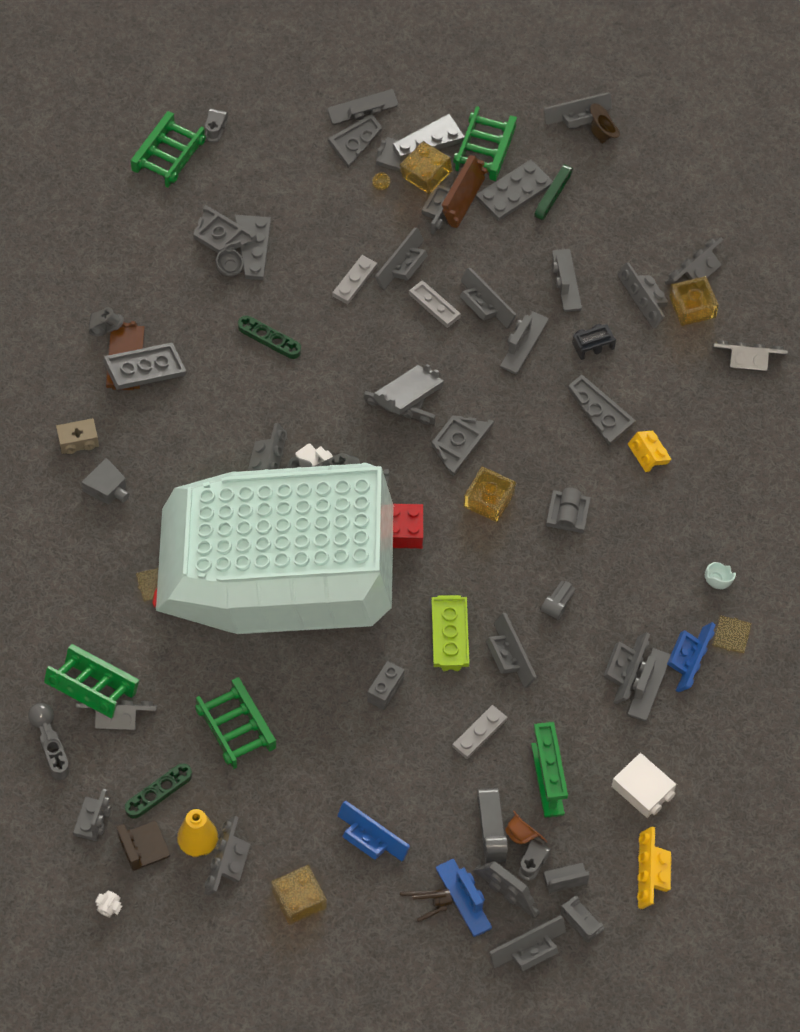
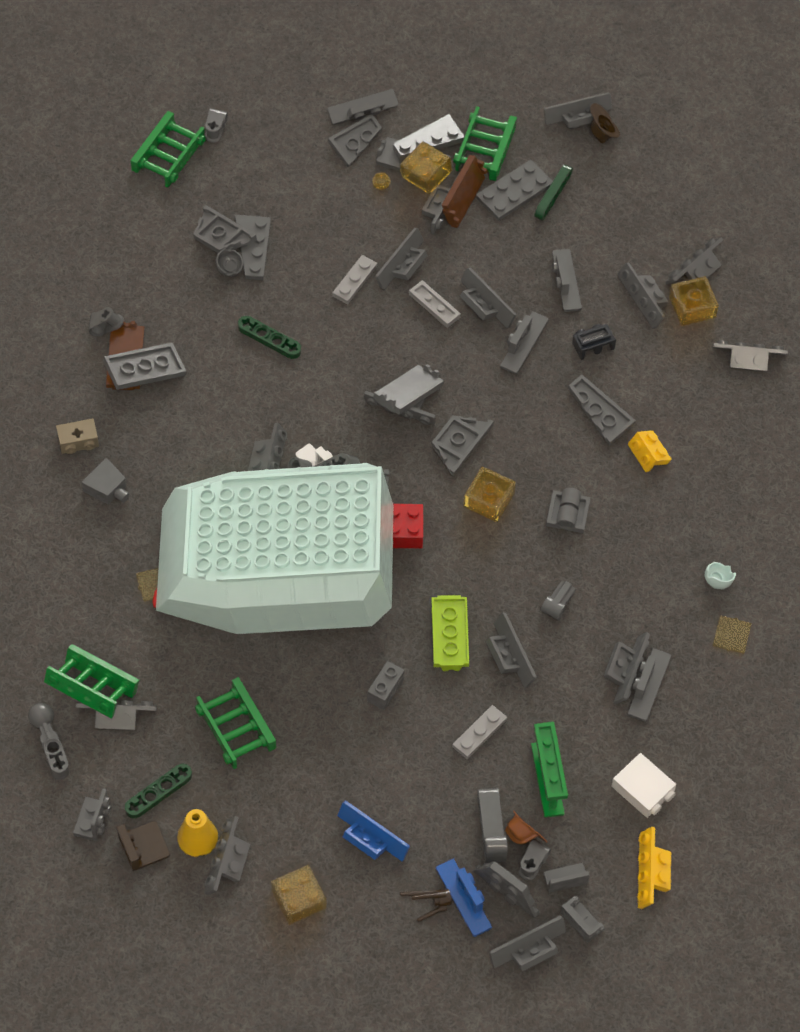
white gear [95,891,122,917] -> none
blue bracket [667,622,716,692] -> none

